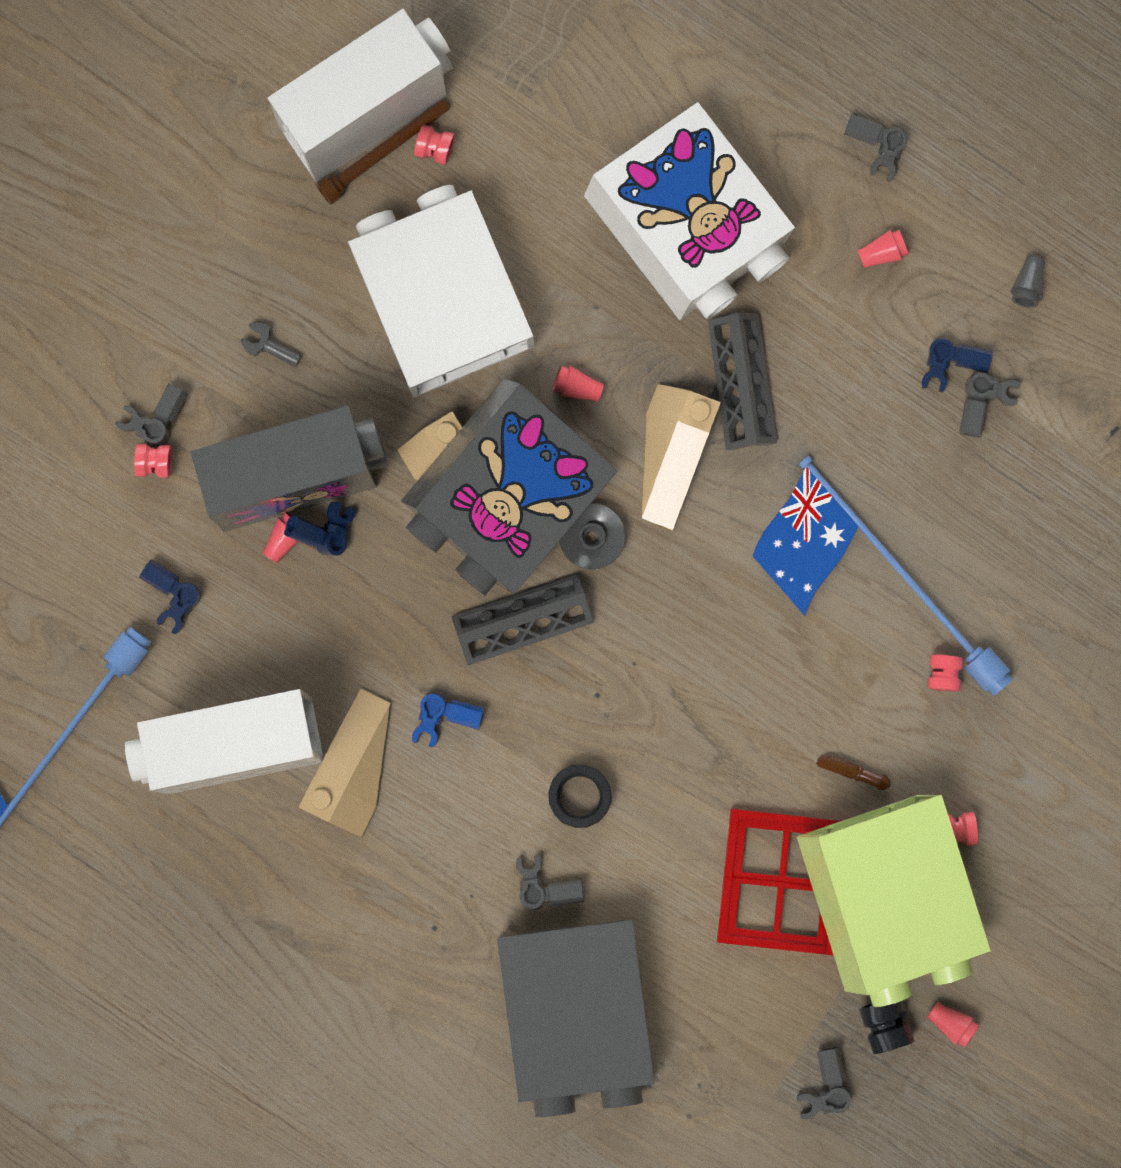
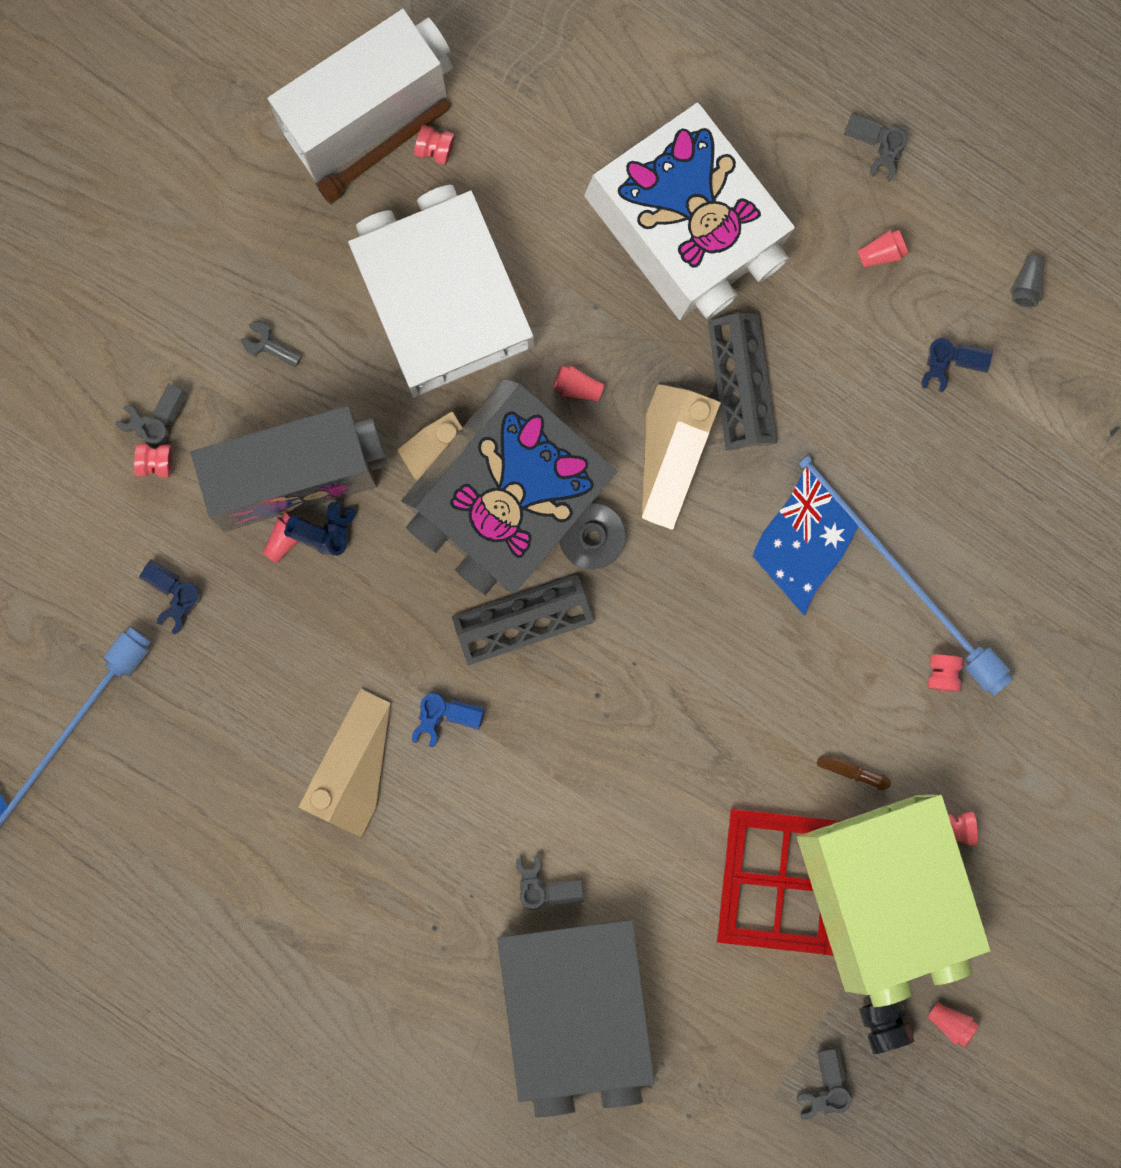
white brick [125,689,324,794] -> none
black tyre [548,765,611,828] -> none
dark grey bar [959,373,1021,438] -> none

